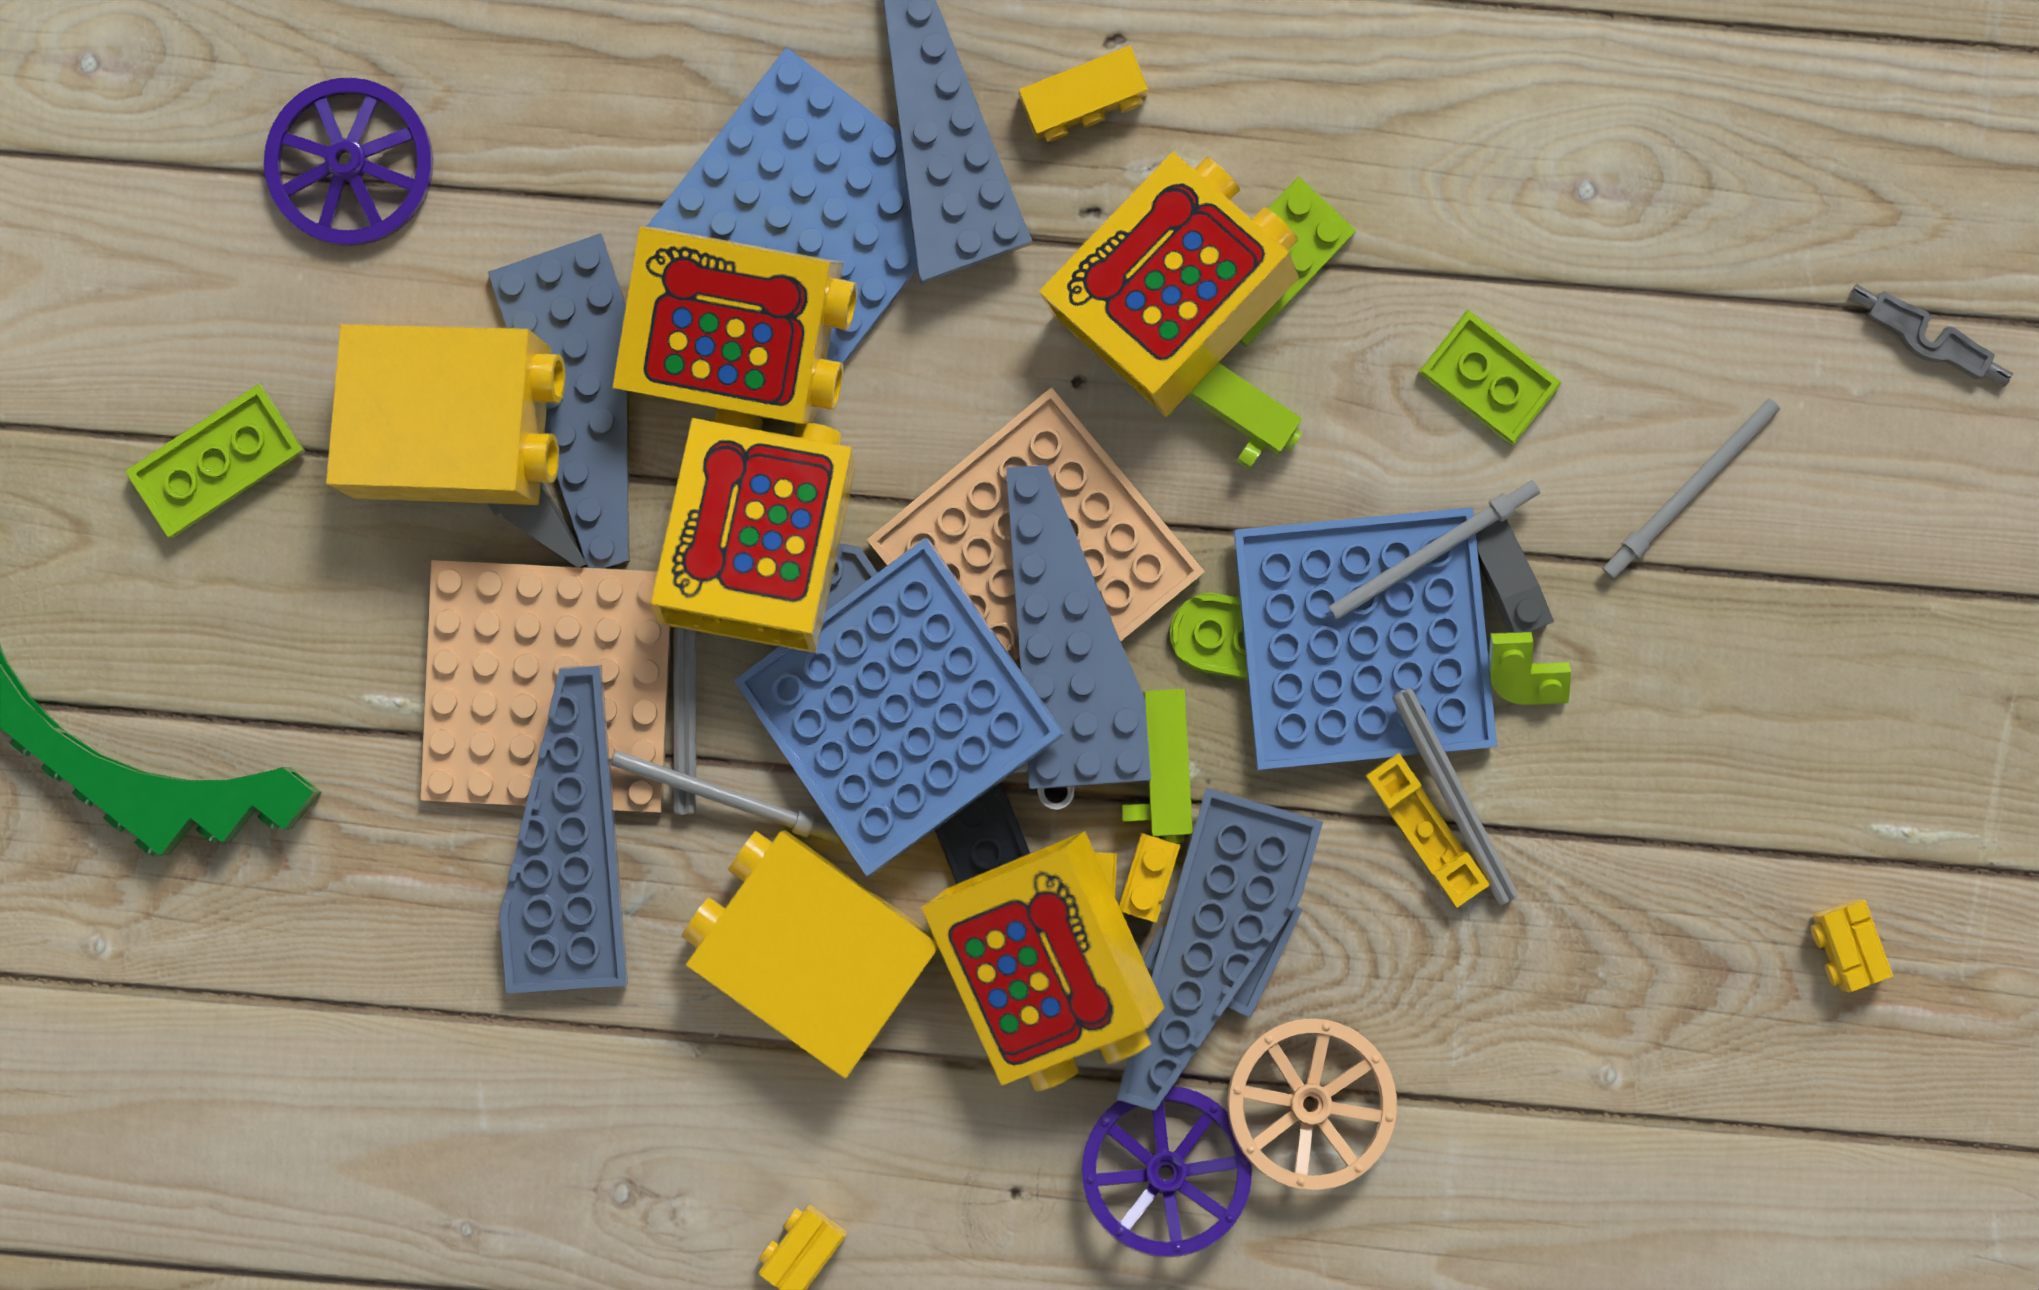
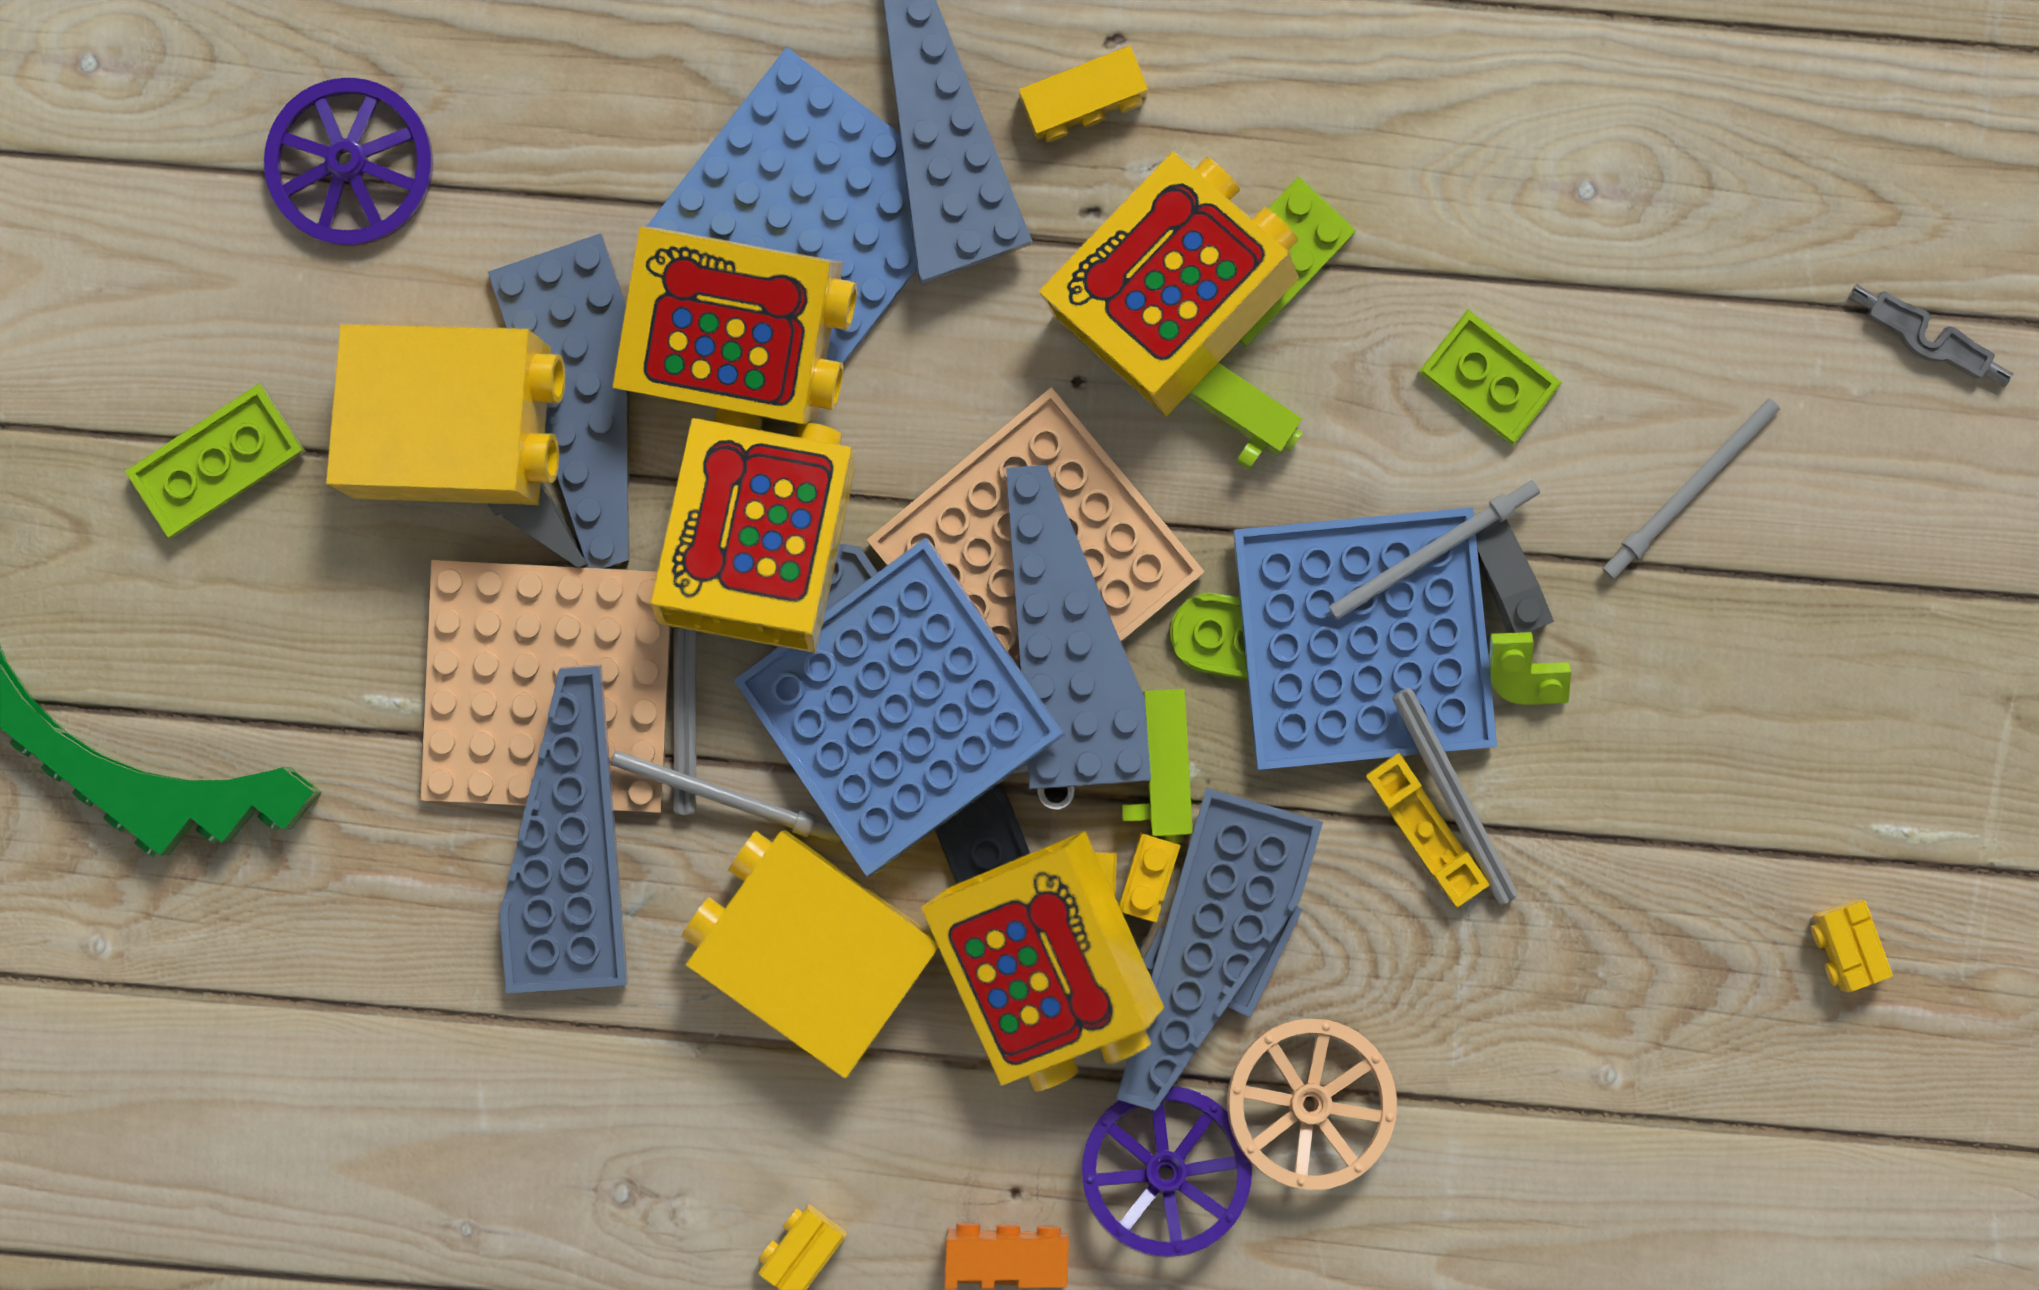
none -> orange wedge [945,1222,1069,1289]

